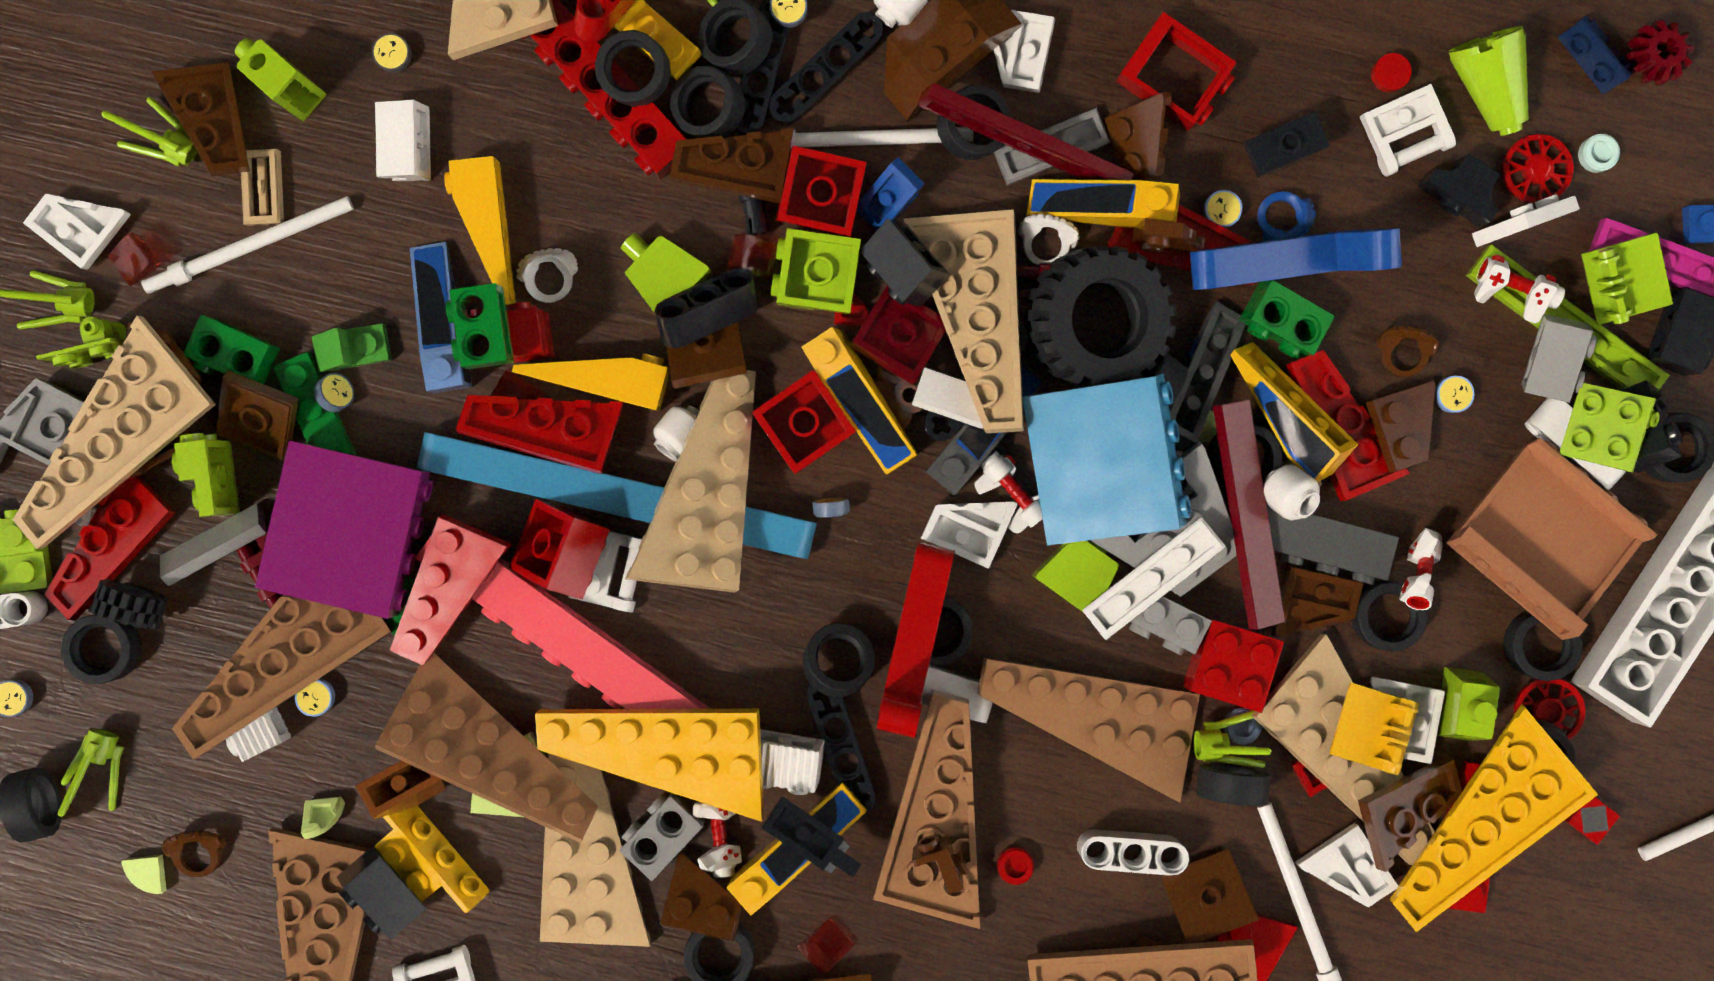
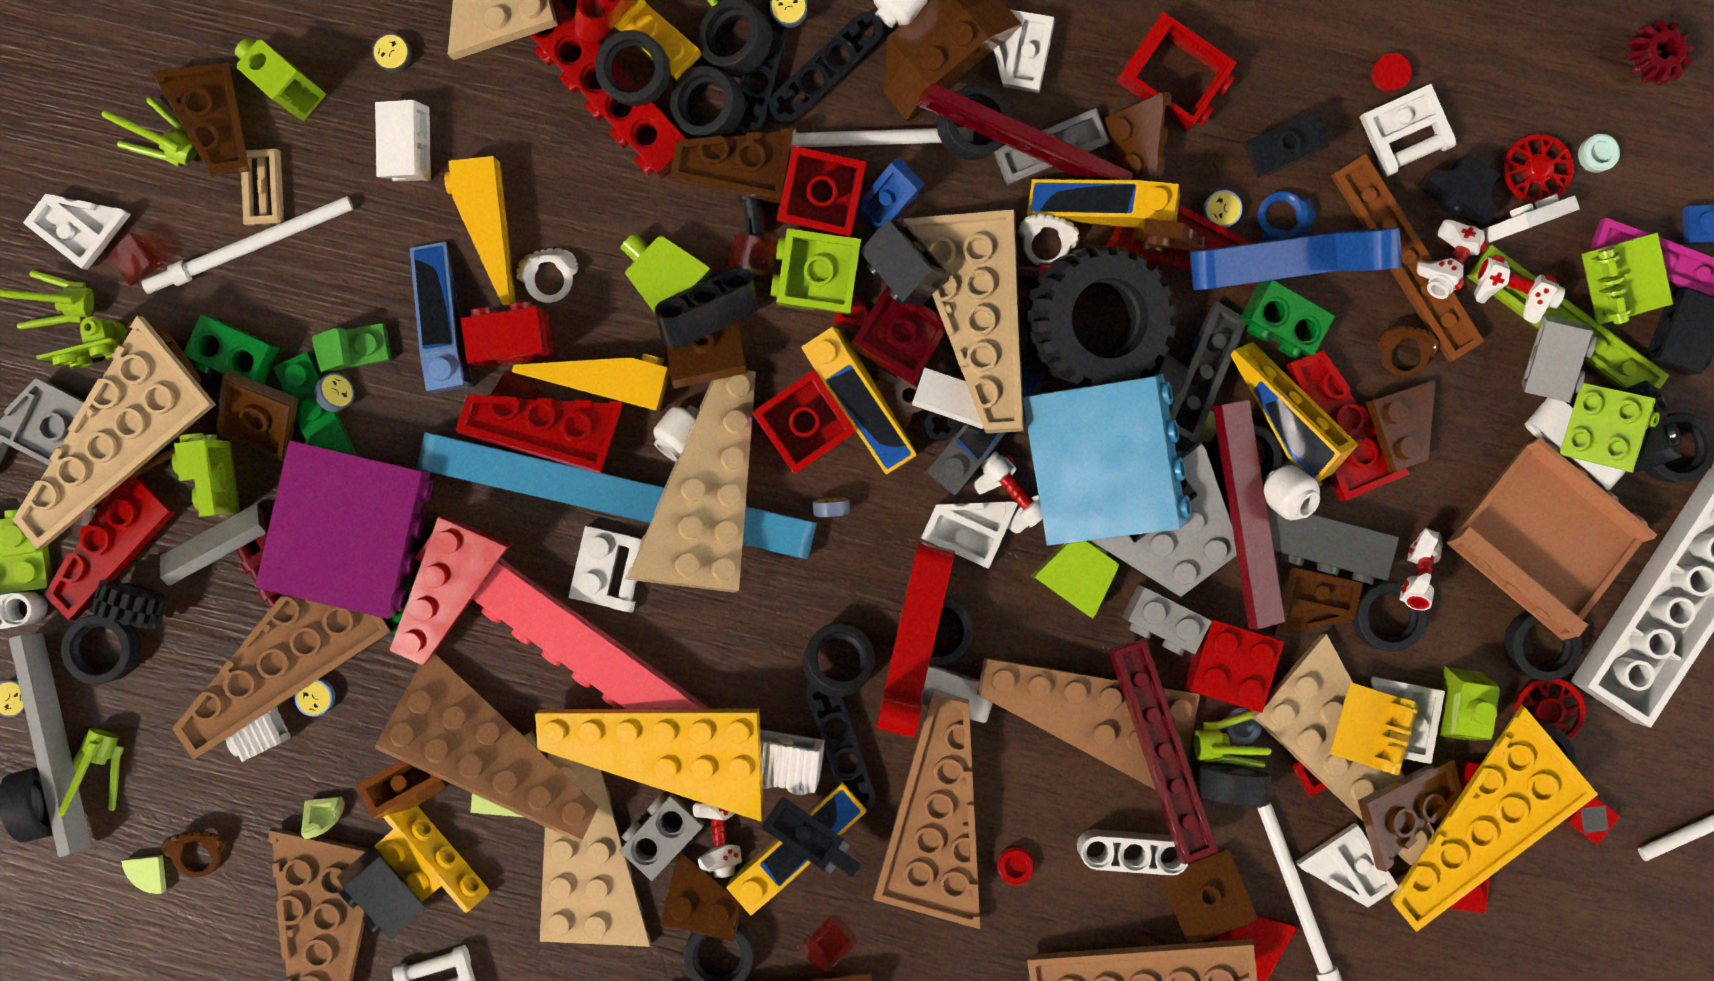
green brick [446,283,514,369] -> none
red brick [509,499,610,600] -> none
reddish brown bracket [912,835,968,894] -> none
white tile [1082,517,1226,640] -> none
light yellow tile [1434,376,1475,413] -> none
lime cone [1449,26,1529,136] -> none
dark blue hinge [1558,15,1632,94] -> none
none -> light grey tile [9,633,92,857]
none -> dark red tile [1108,638,1218,864]
none -> dark orange plate [1331,154,1484,362]
none -> white piece [1417,219,1487,299]

